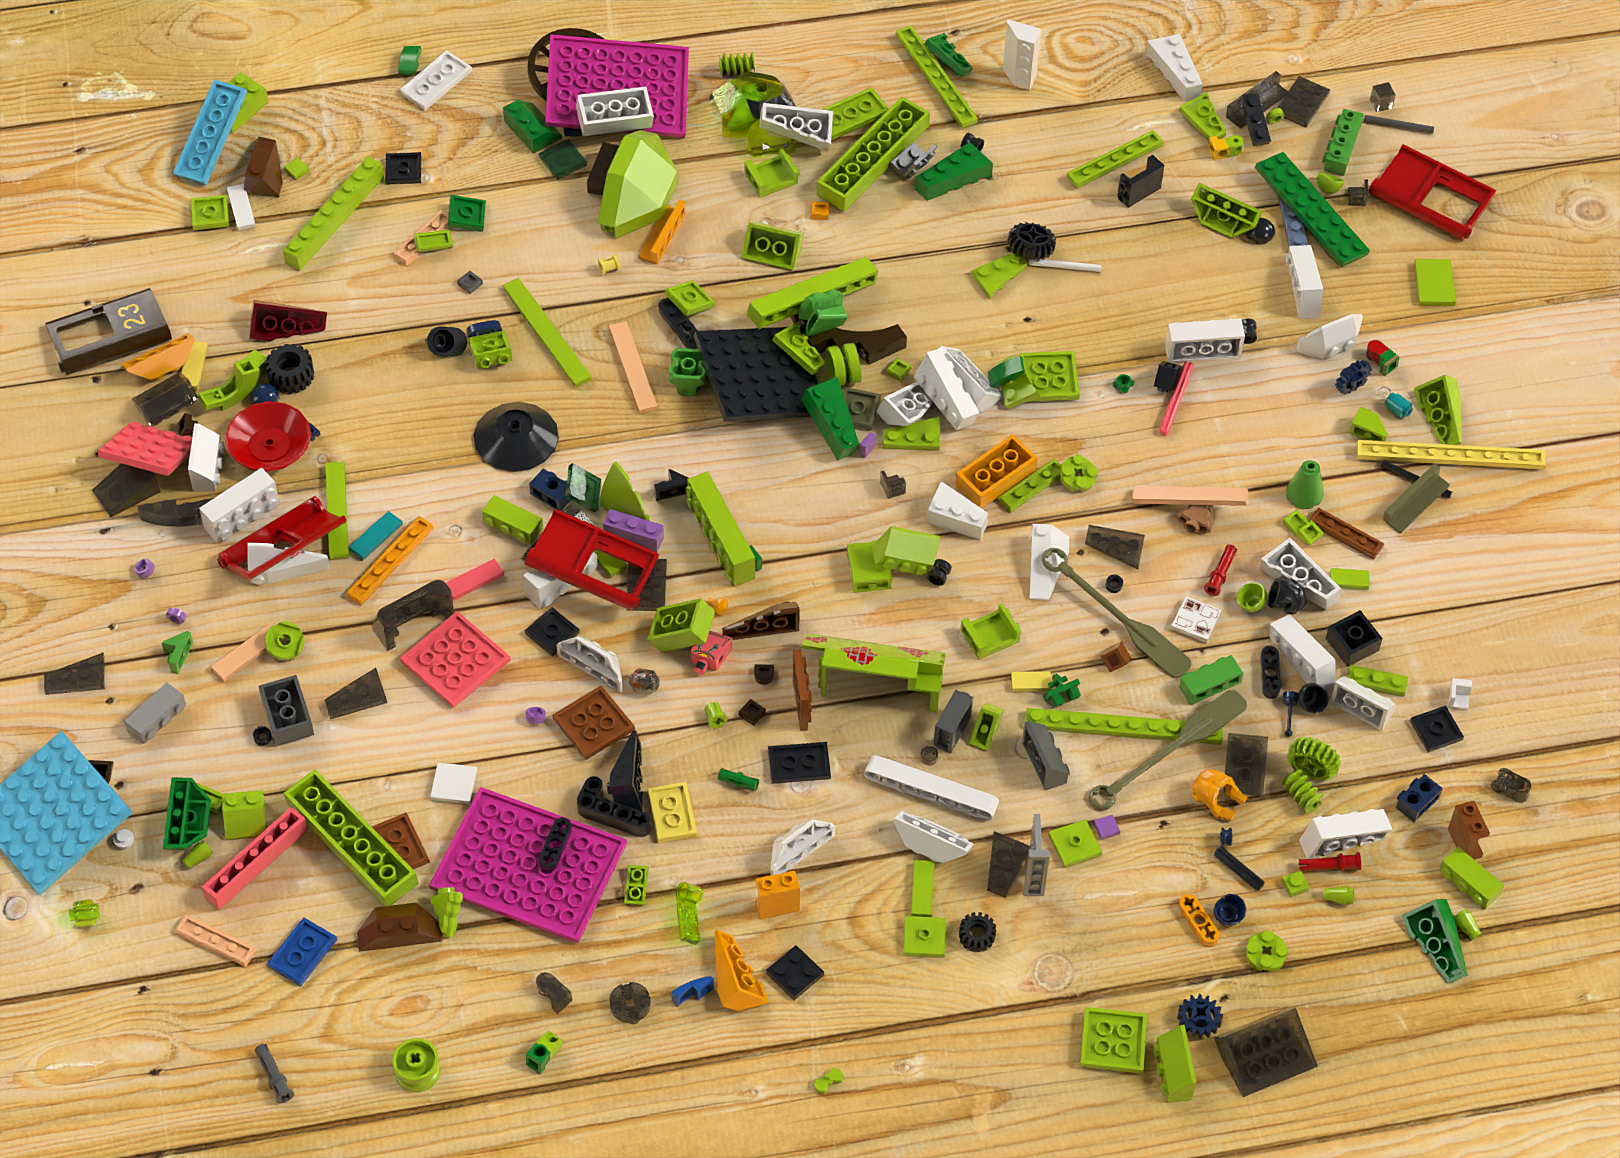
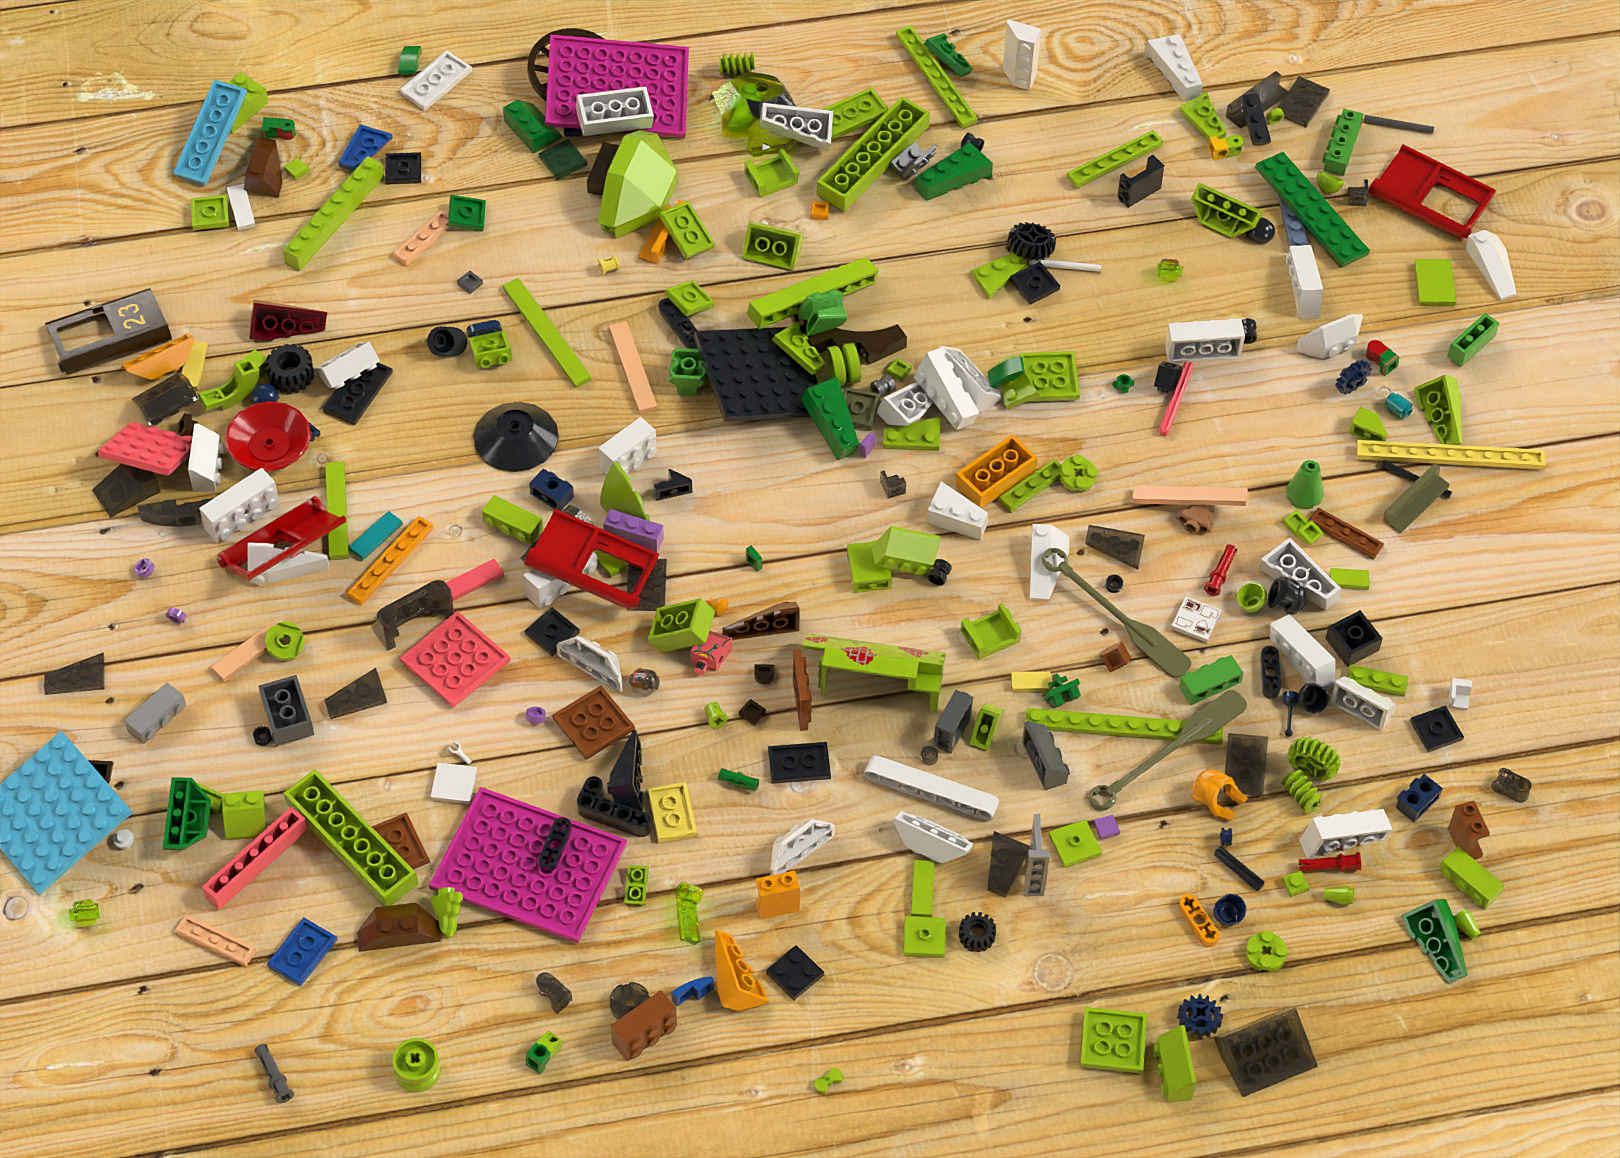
bright green slope [162,631,193,674] -> none
lime cone [182,840,214,869] -> none
lime tile [414,230,453,253] -> none
clear green tile [565,463,601,512] -> none
lime brick [686,471,755,587] -> none
clear smoke brick [1370,82,1396,112] -> none
none -> green leg [261,117,296,140]
none -> white slope [314,341,380,389]
none -> black tile [323,363,393,425]
none -> blue wing [338,125,393,171]
none -> white hand [447,742,472,765]
none -> white brick [598,417,657,476]
none -> dark orange brick [611,990,677,1061]
none -> lime tile [658,201,716,260]
none -> flat silver wheel [870,374,896,398]
none -> black plate [1010,261,1060,305]
none -> clear neon green head [1156,258,1183,283]
none -> bright green brick [1447,313,1499,367]
none -> white wedge [1465,230,1517,301]

